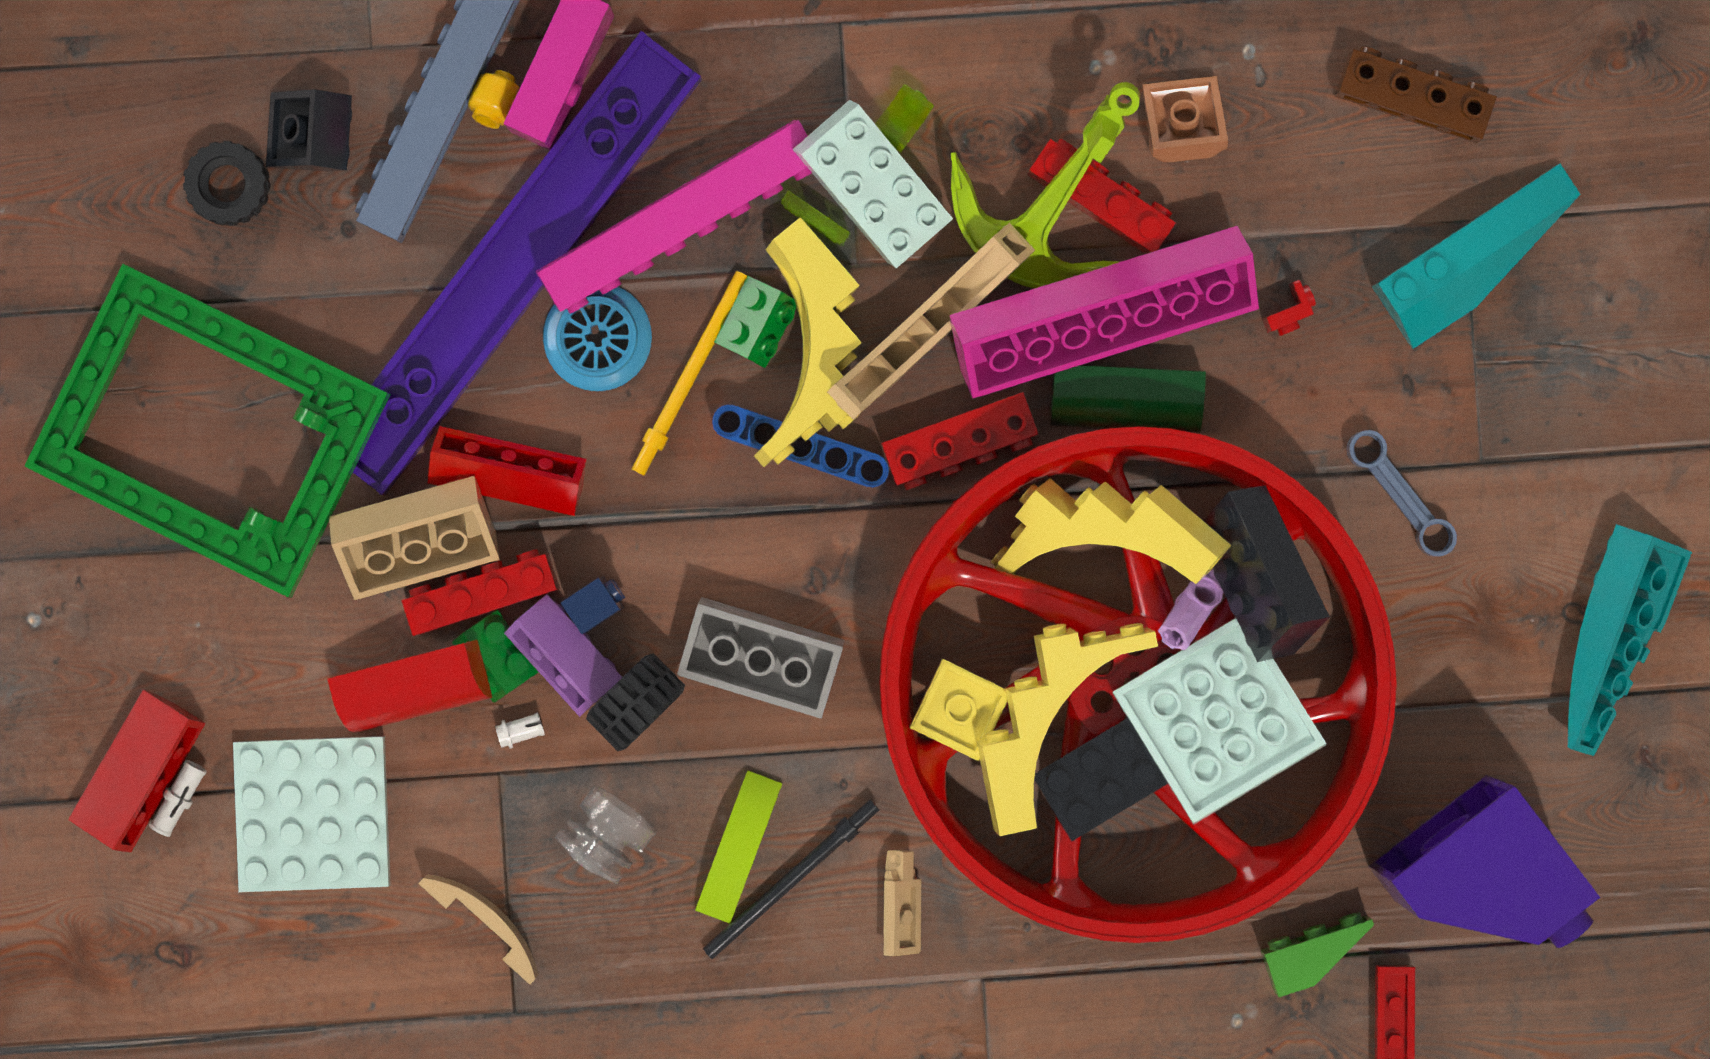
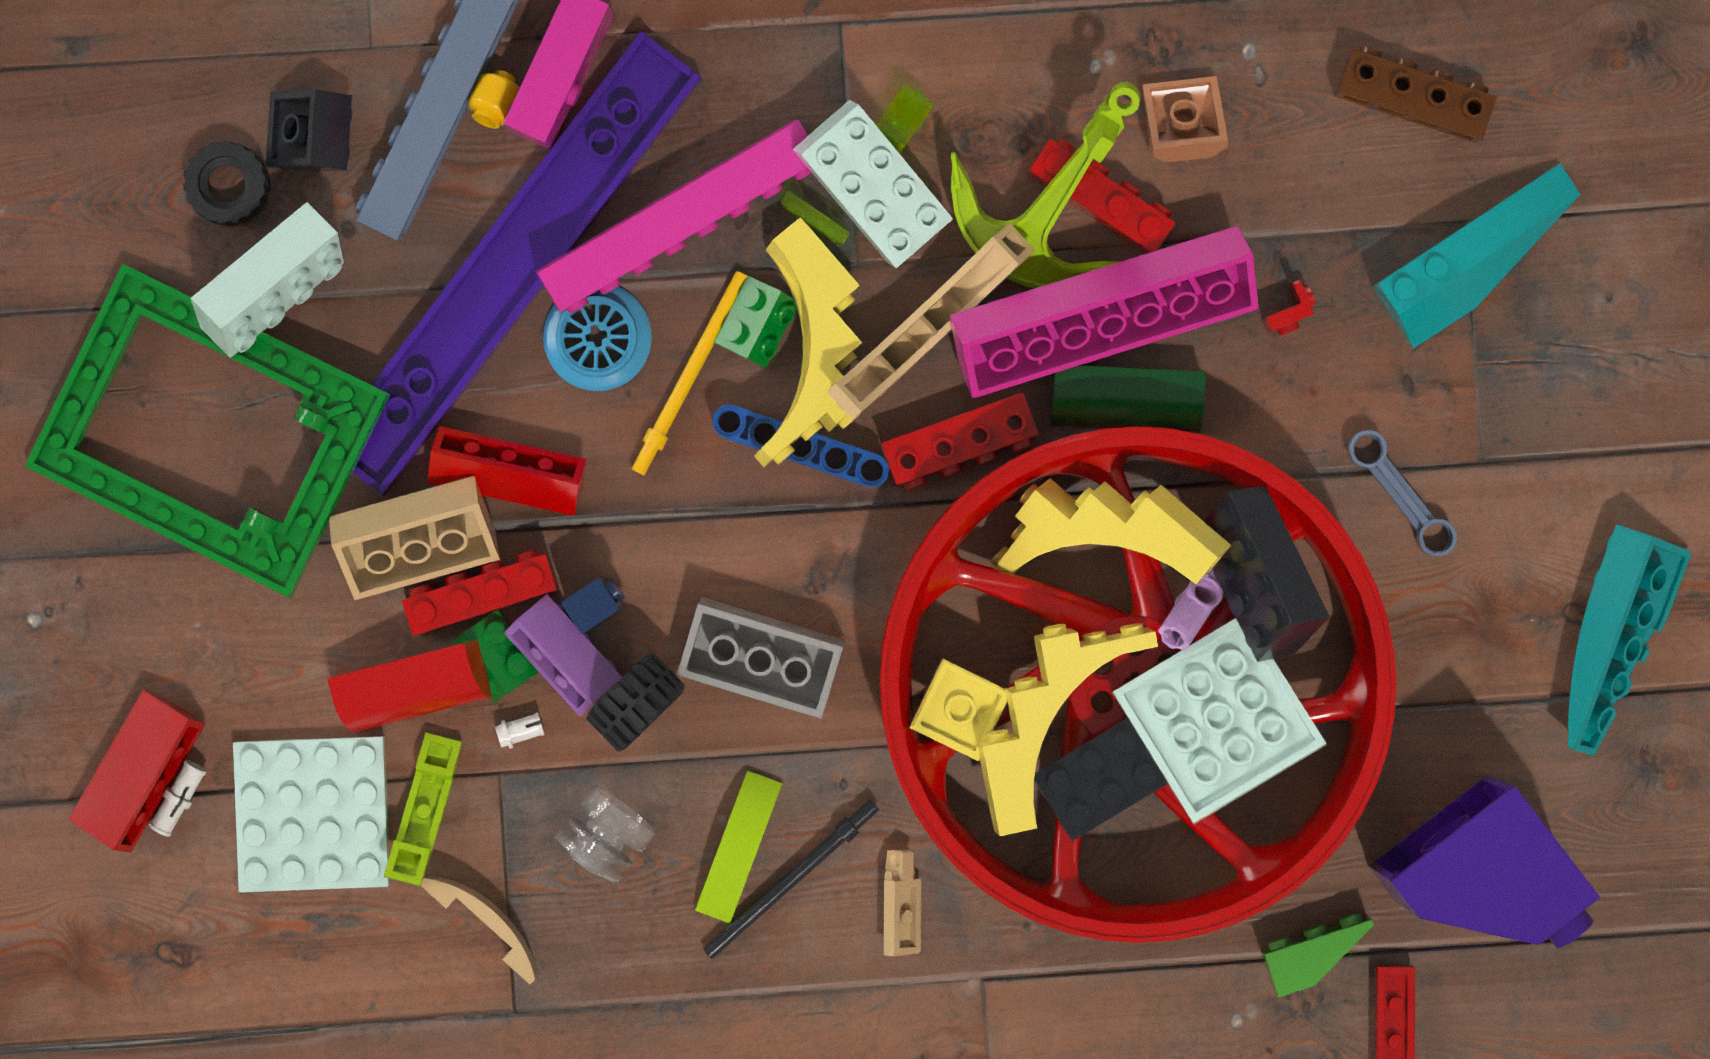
none -> light aqua brick [191,202,344,358]
none -> lime slope [384,733,462,887]

